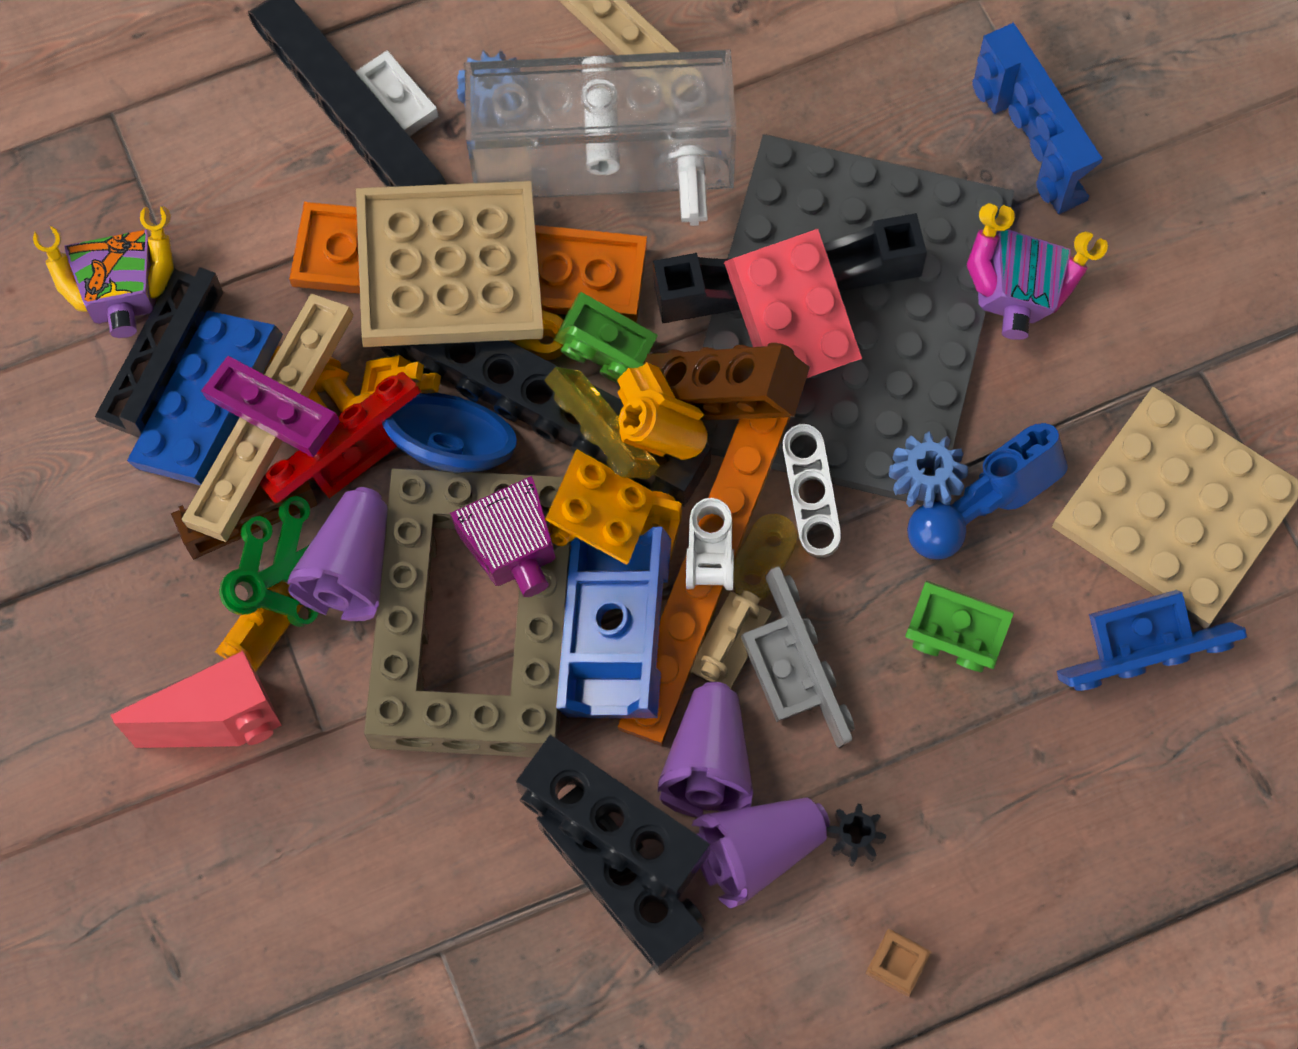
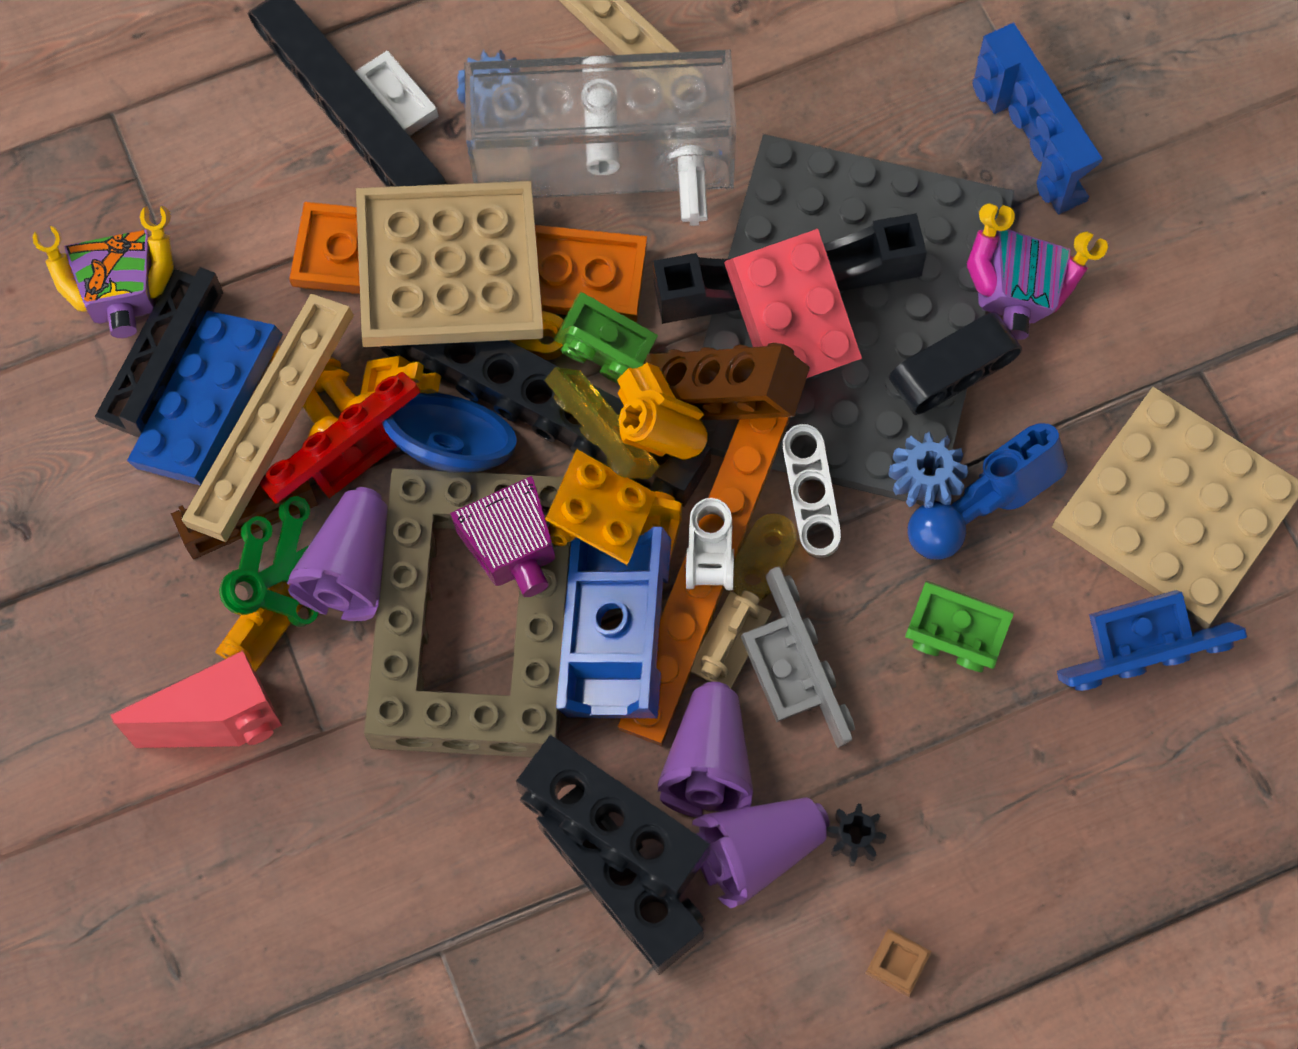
magenta plate [201,356,340,457] -> none
none -> black beam [889,312,1022,415]

